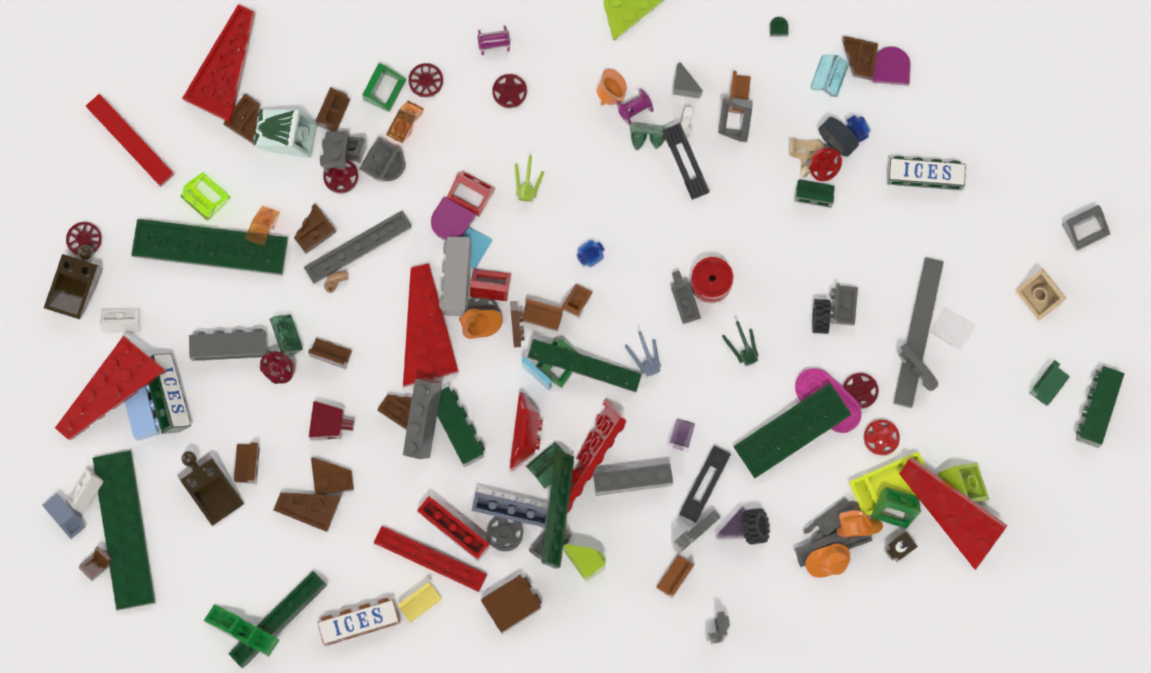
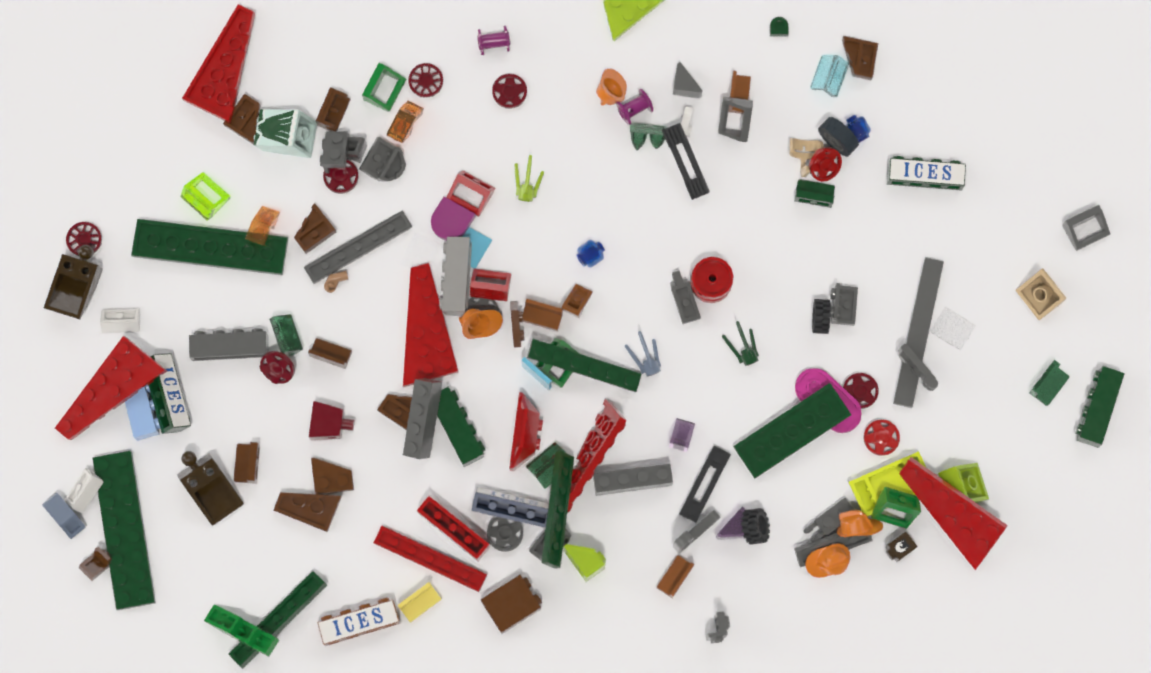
red tile [85,94,174,187] -> none
magenta tile [872,46,911,85] -> none

